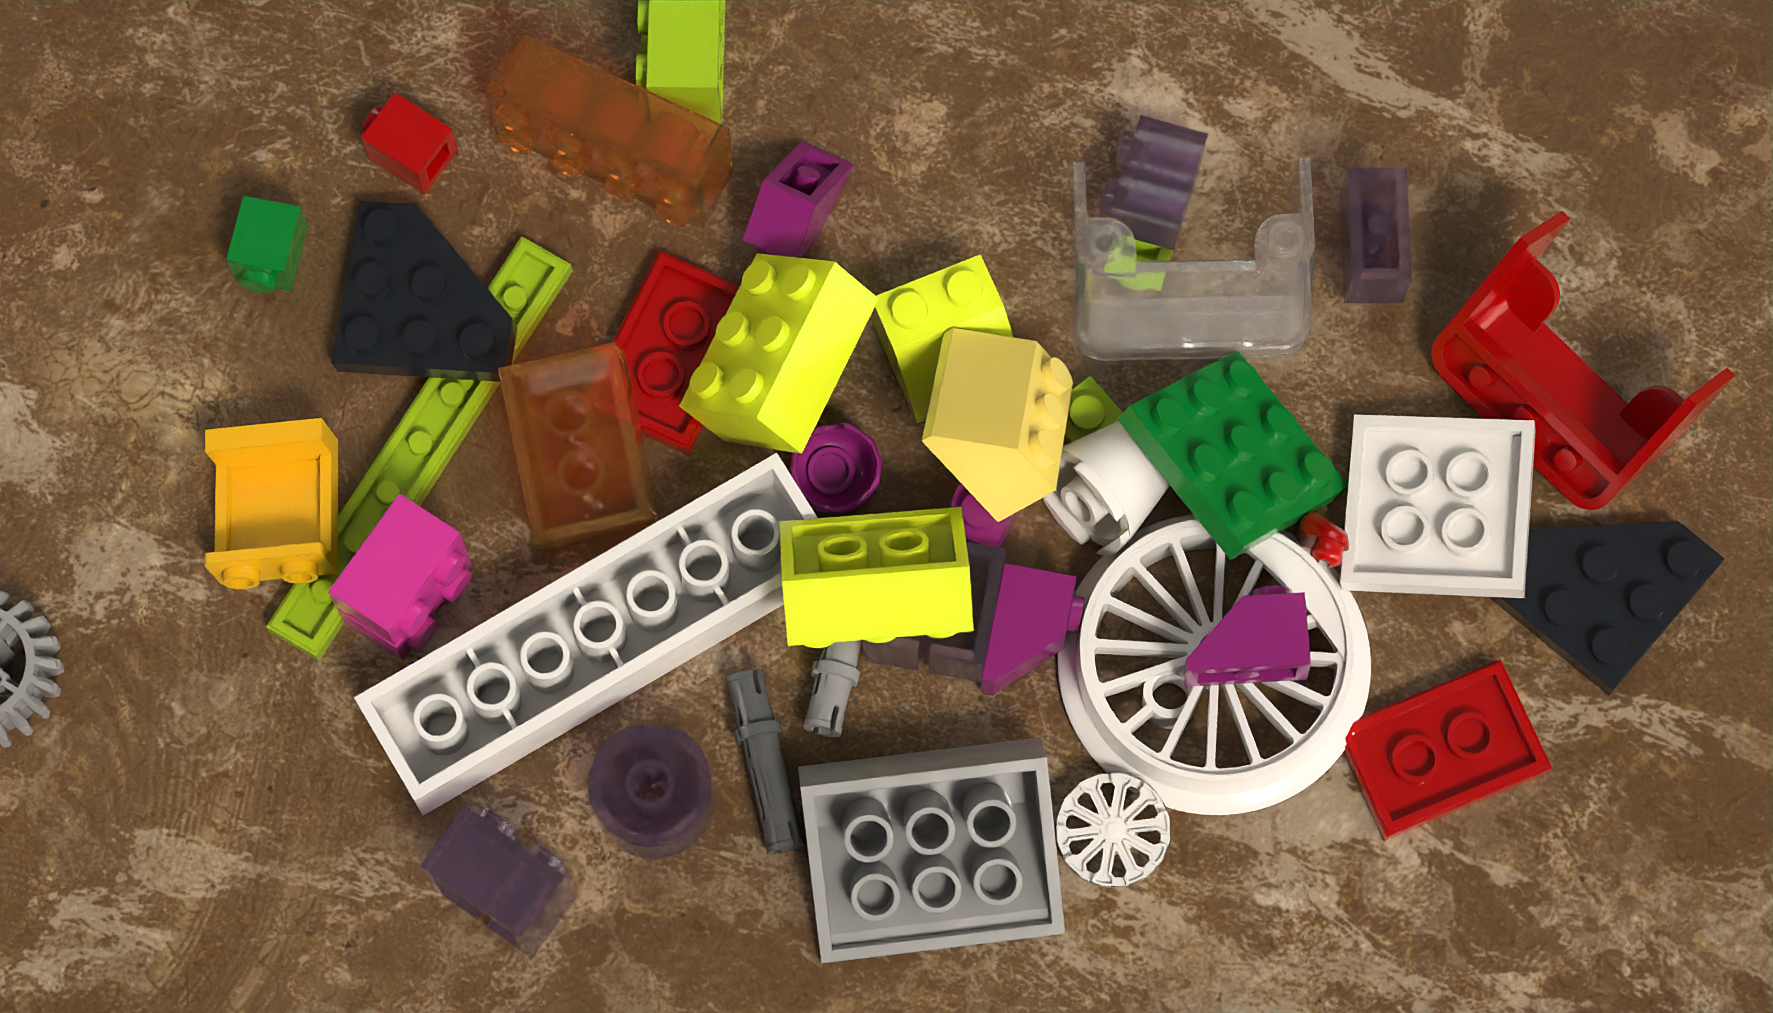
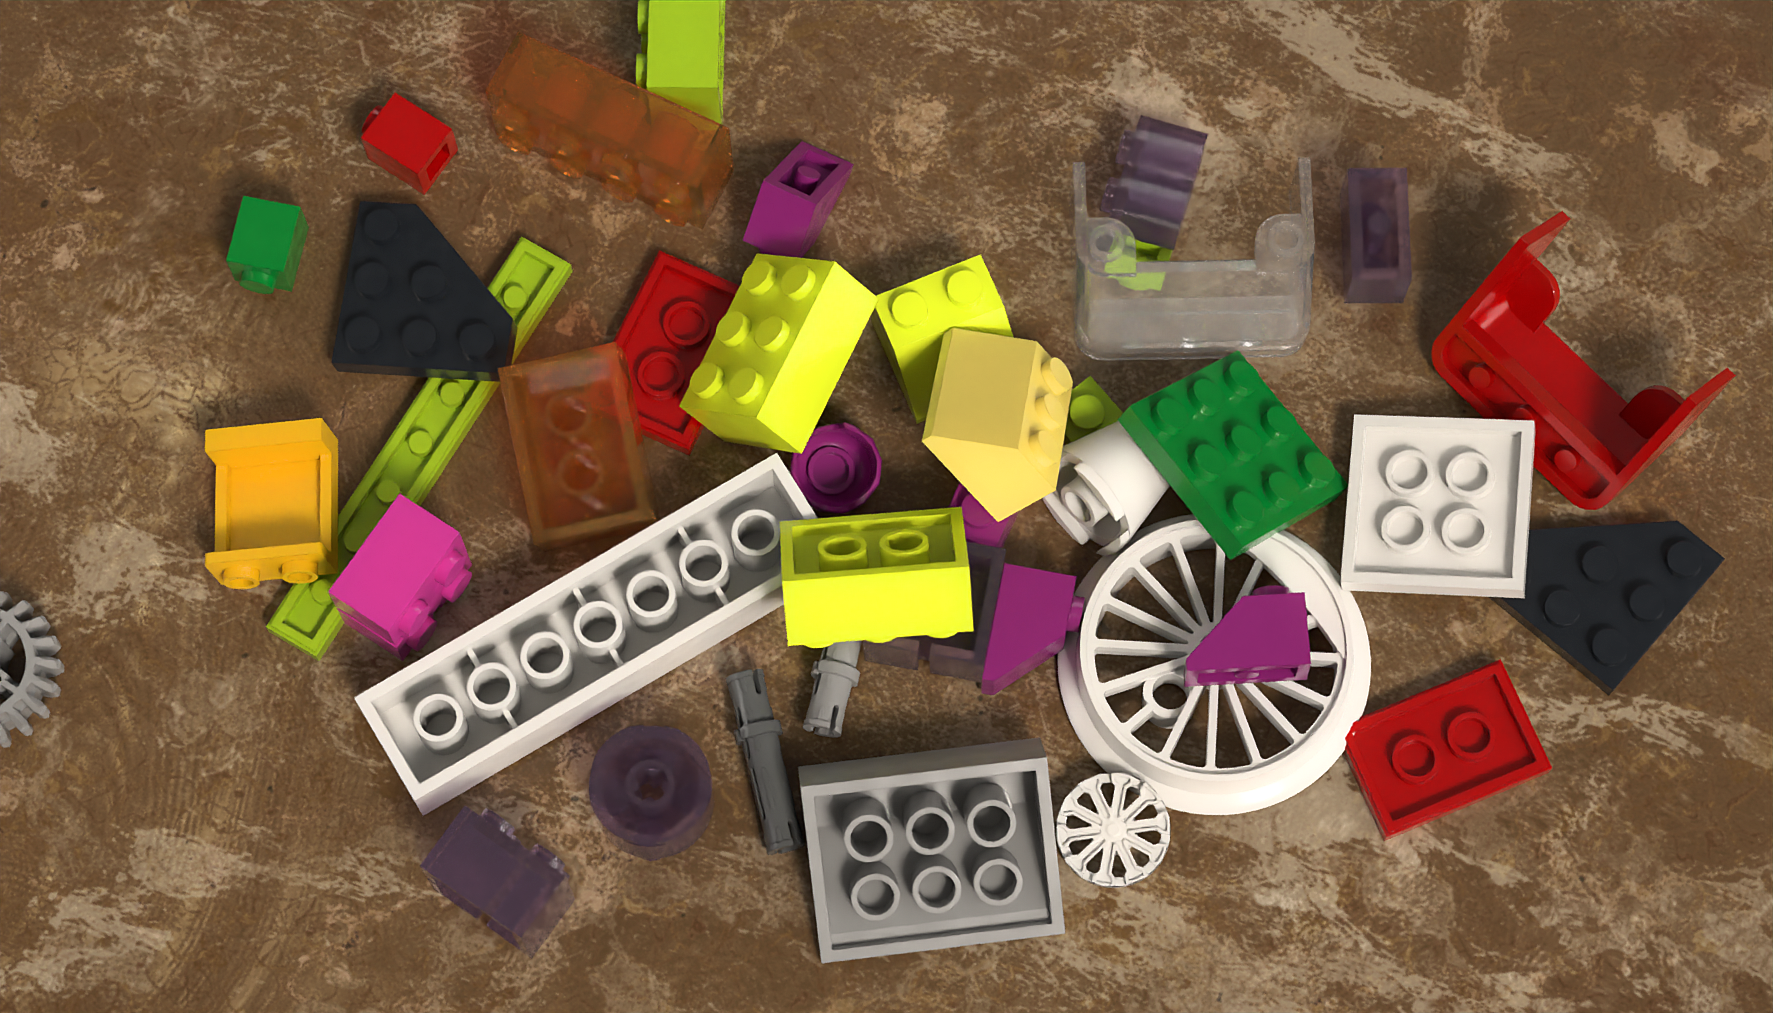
red arm [1294,512,1349,567] -> none

